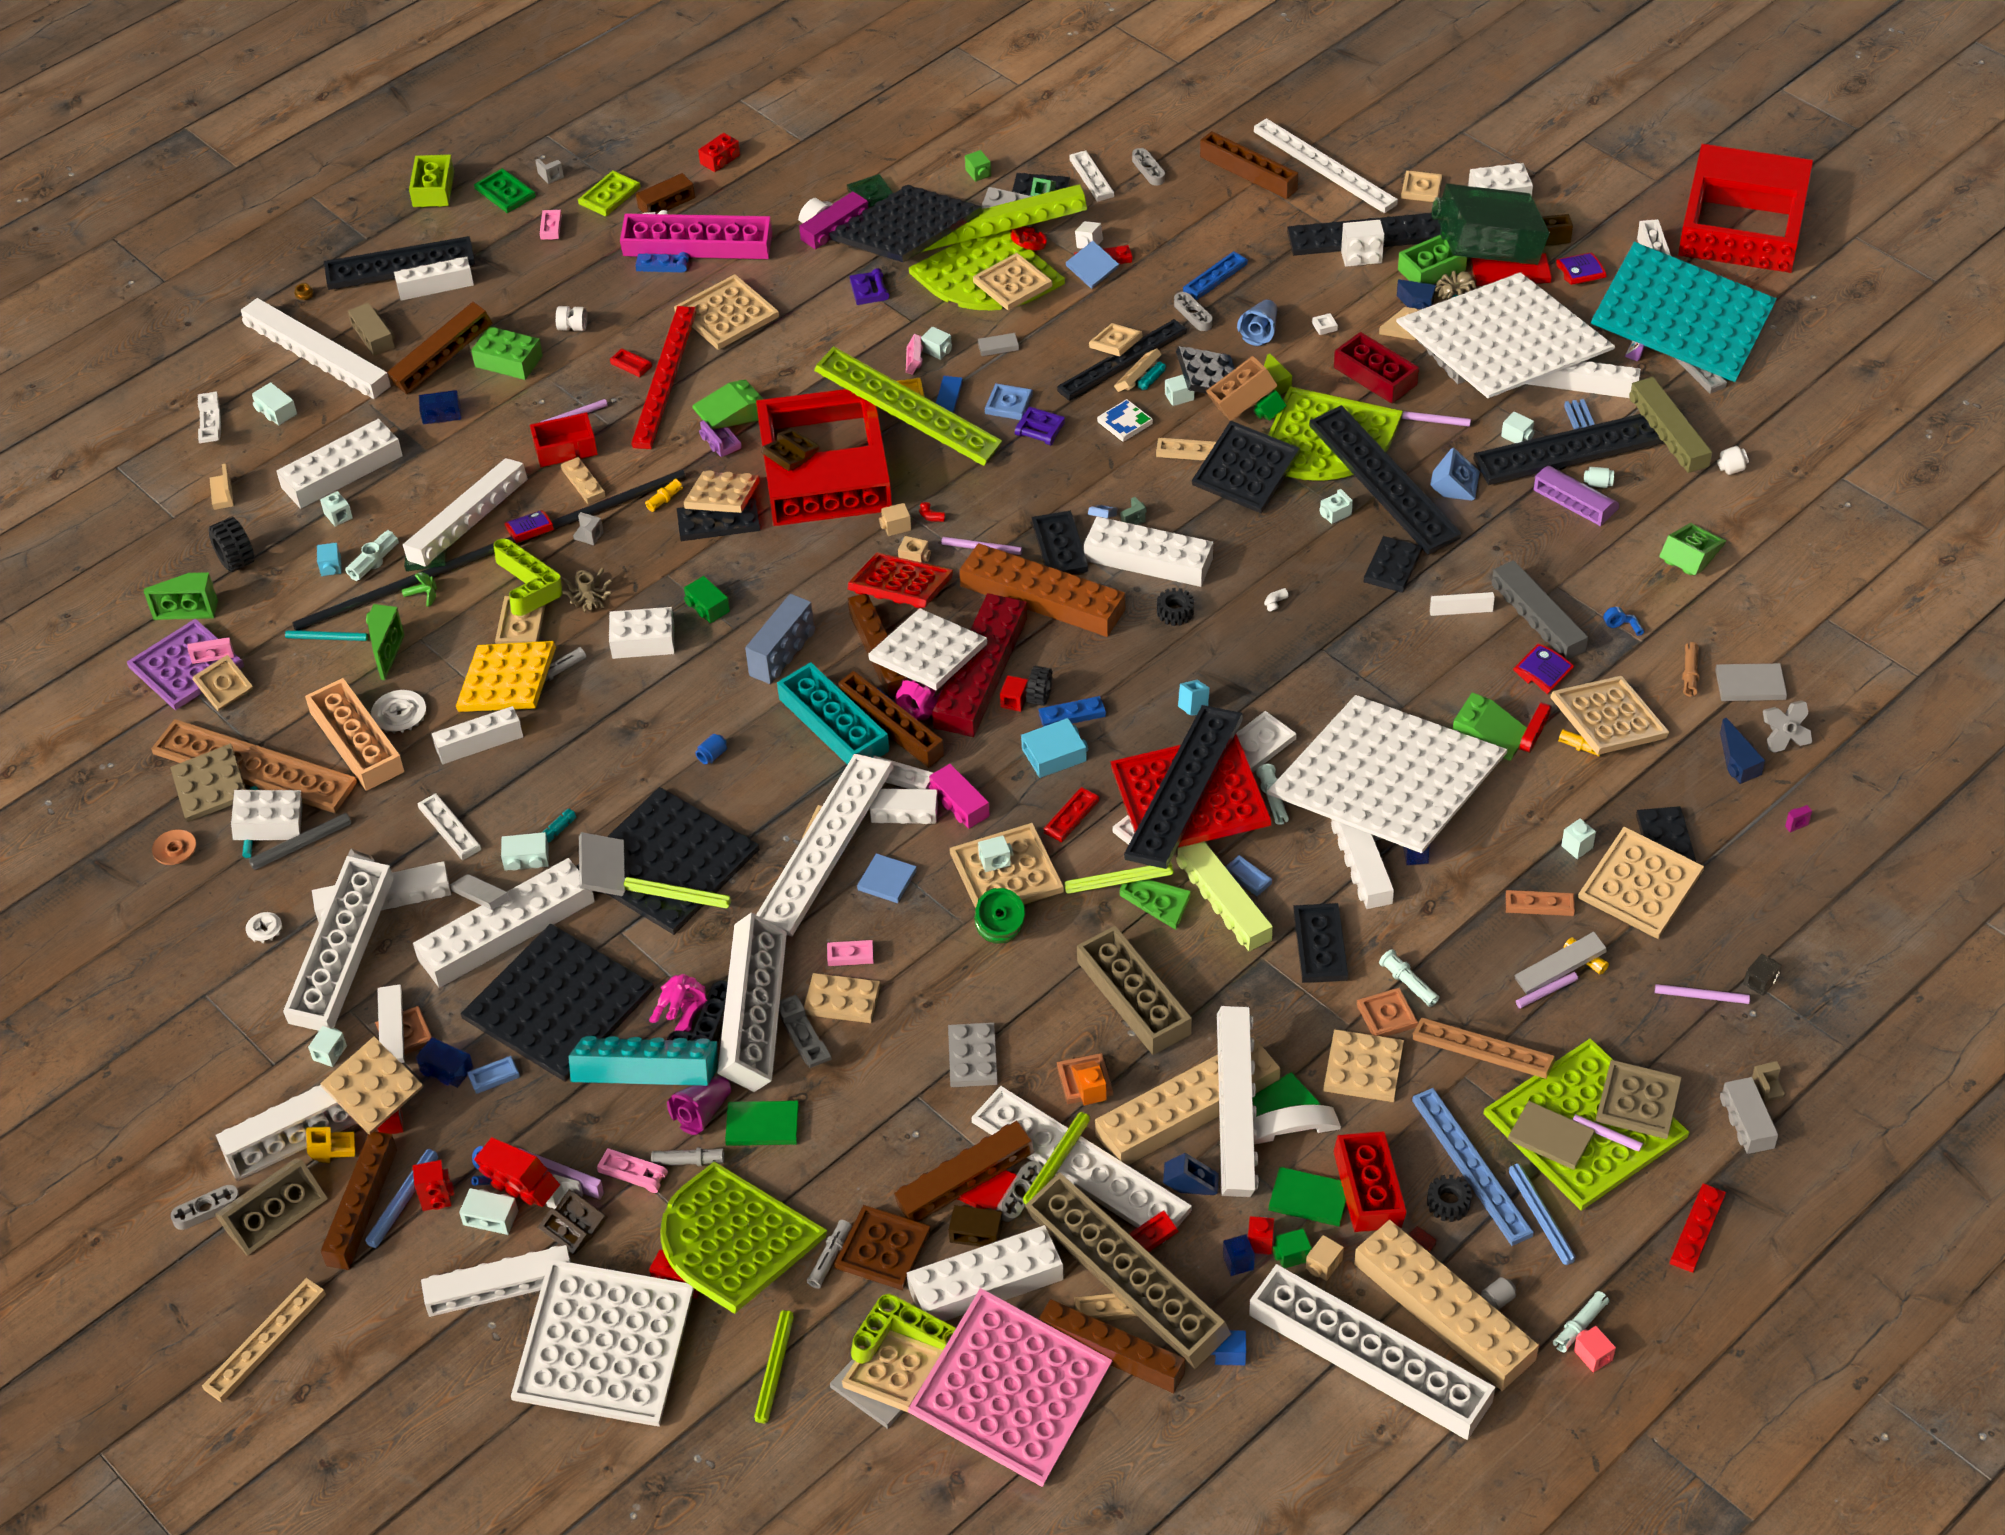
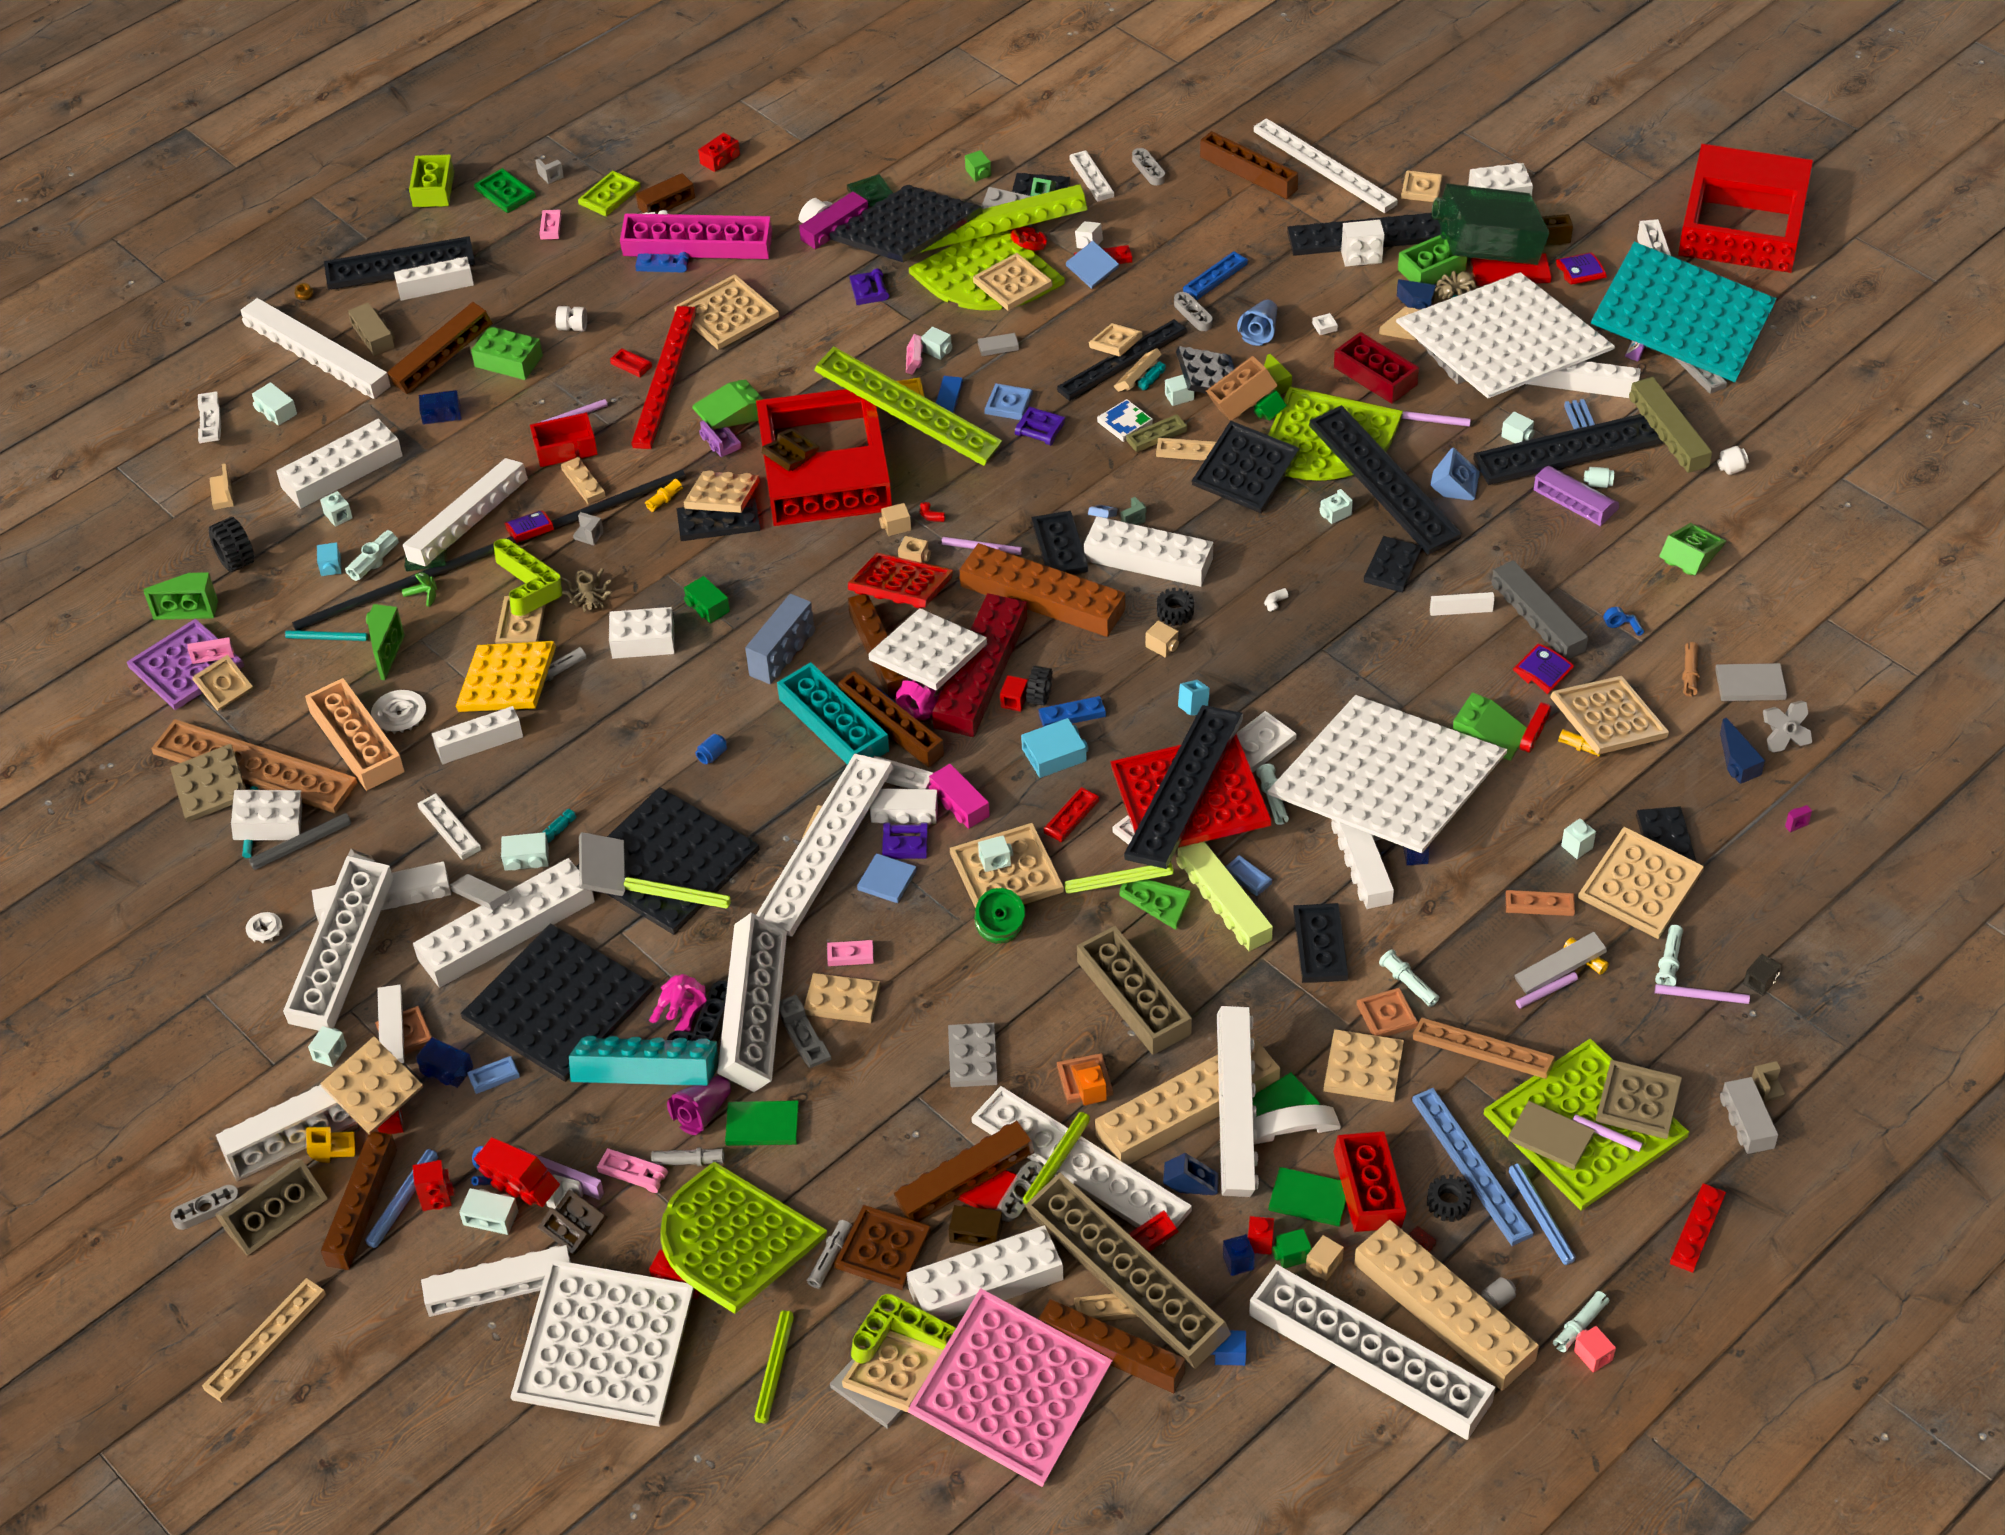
nougat dish [152,830,196,865] -> none
none -> dark purple plate [882,822,928,859]
none -> olive plate [1126,414,1187,452]
none -> tan brick [1146,621,1179,658]
none -> light aqua pin [1655,925,1683,986]

